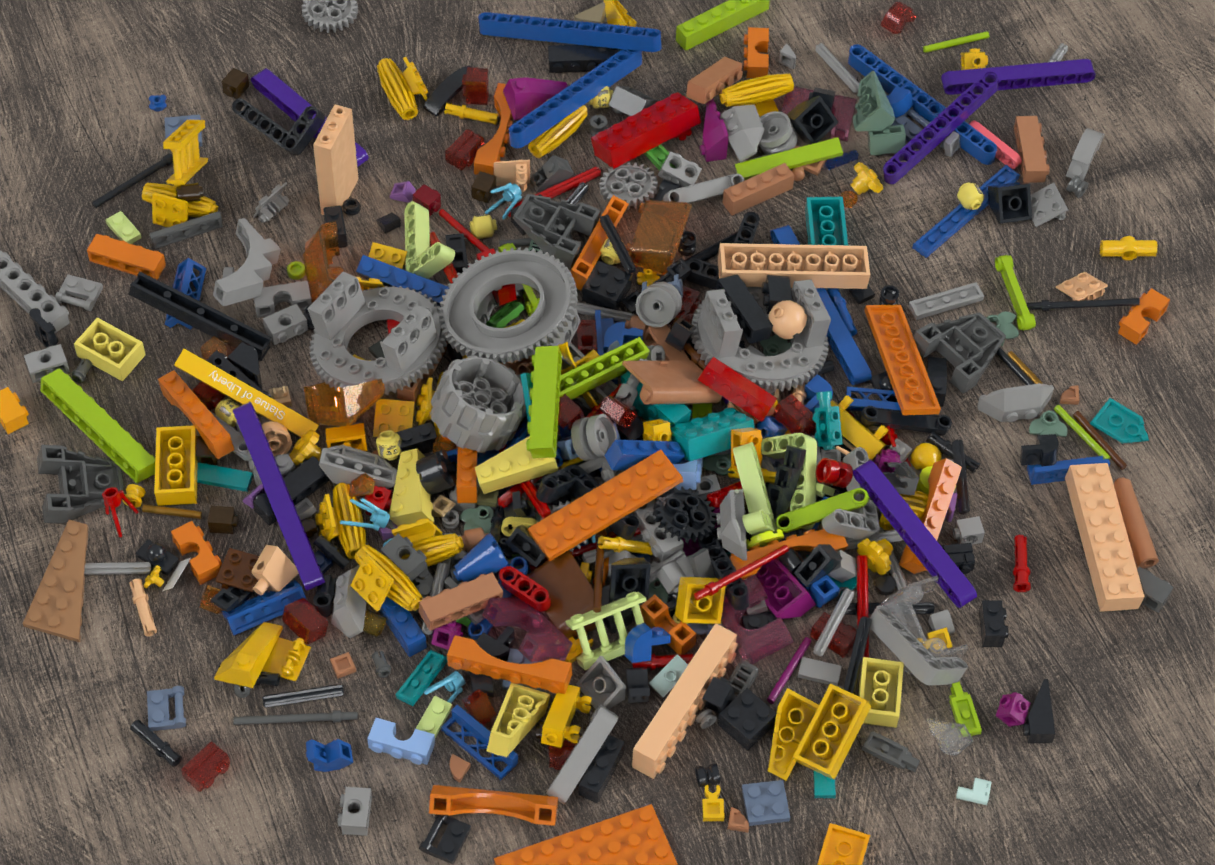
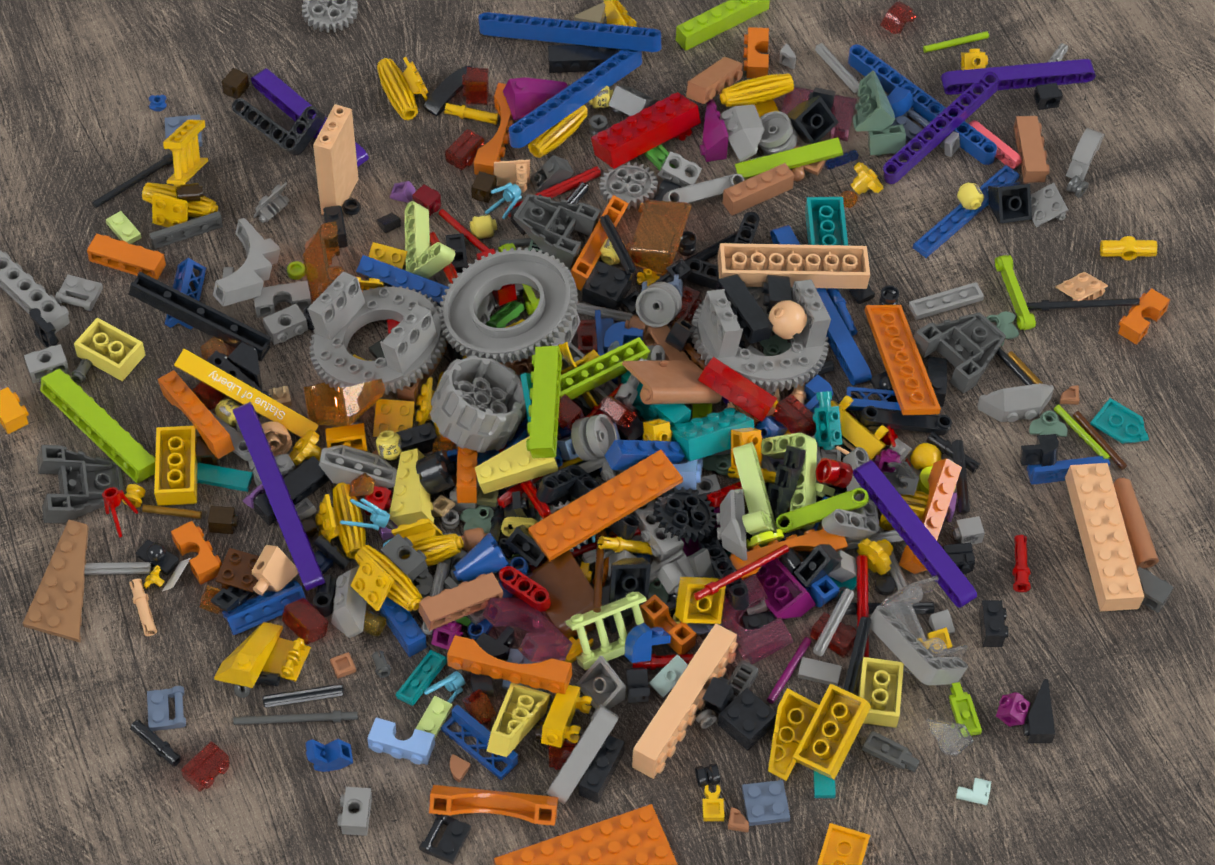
none -> black brick [1034,83,1063,110]

